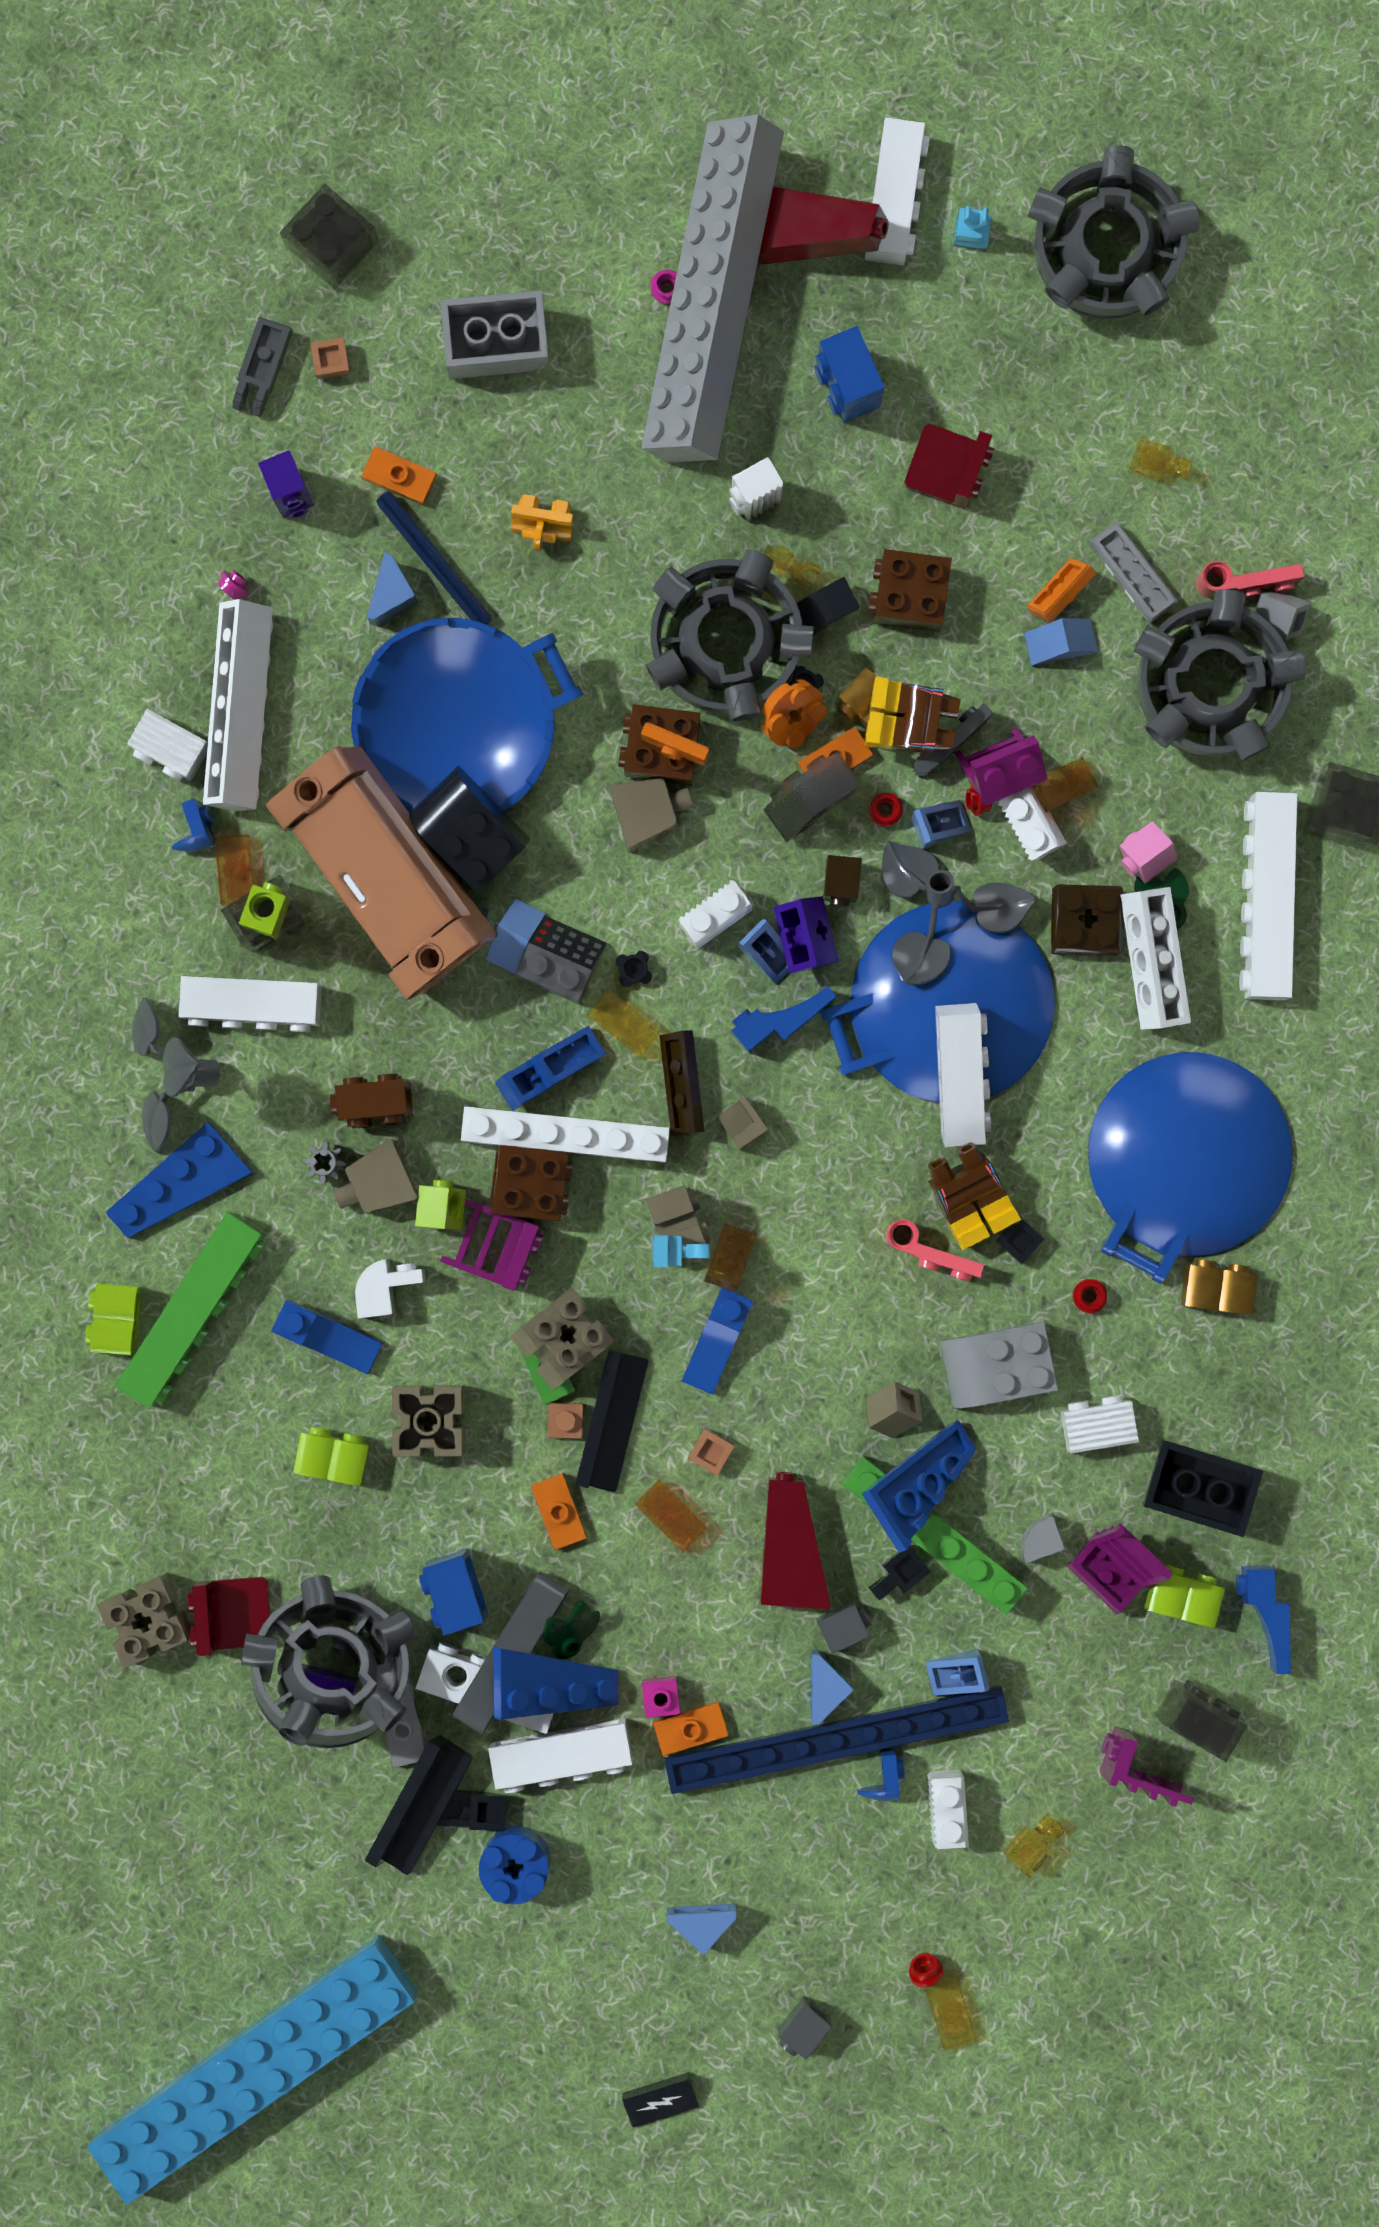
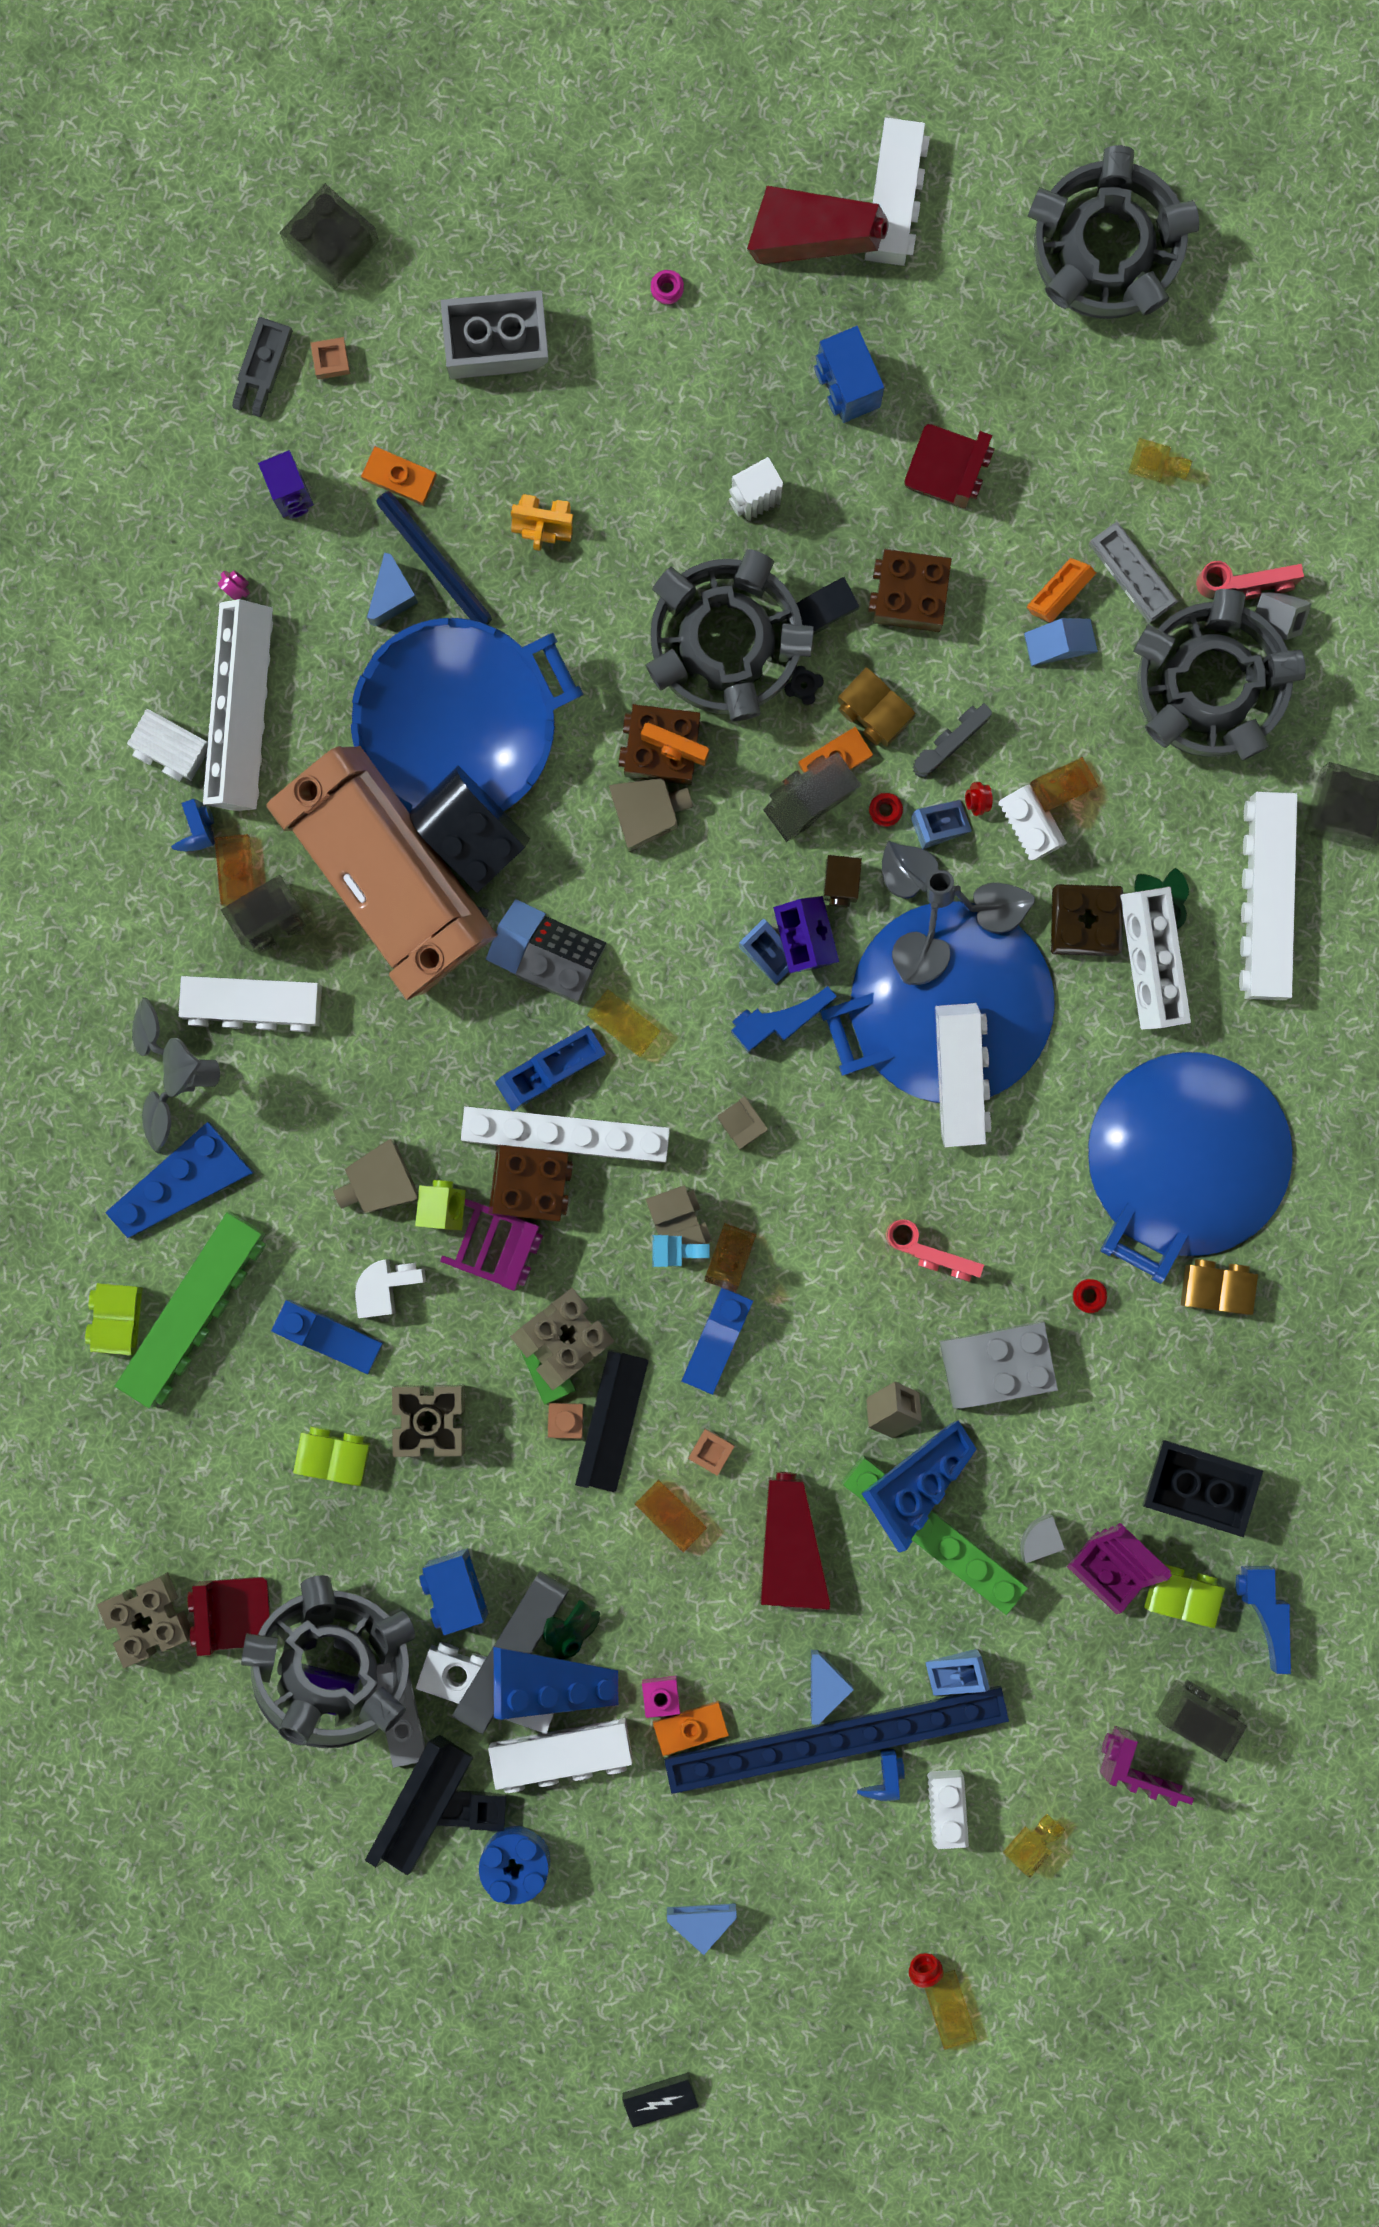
dark azure brick [87,1935,418,2205] -> none
lime brick [239,882,291,939] -> none
light grey gear [303,1141,347,1184] -> none
reddish brown brick [330,1074,414,1129] -> none
orange plate [531,1473,587,1550] -> none
black plate [616,951,652,988] -> none
light grey brick [641,114,784,462] -> none
dark brown plate [659,1030,705,1136] -> none
white brick [679,880,752,950] -> none
orange plate [761,679,827,749] -> none
clear yellow plate [763,544,821,591] -> none
dark grey brick [778,1996,832,2060] -> none
dark grey brick [816,1601,872,1654] -> none
reddish brown hips [864,676,961,755] -> none
black plate [868,1545,931,1600] -> none
reddish brown hips [928,1142,1021,1250] -> none
medium azure piece [954,206,991,249] -> none
magenta plate [954,727,1048,806] -> none
black plate [995,1217,1044,1264] -> none
white brick [1060,1395,1139,1454] -> none
bright pink brick [1120,821,1178,883] -> none

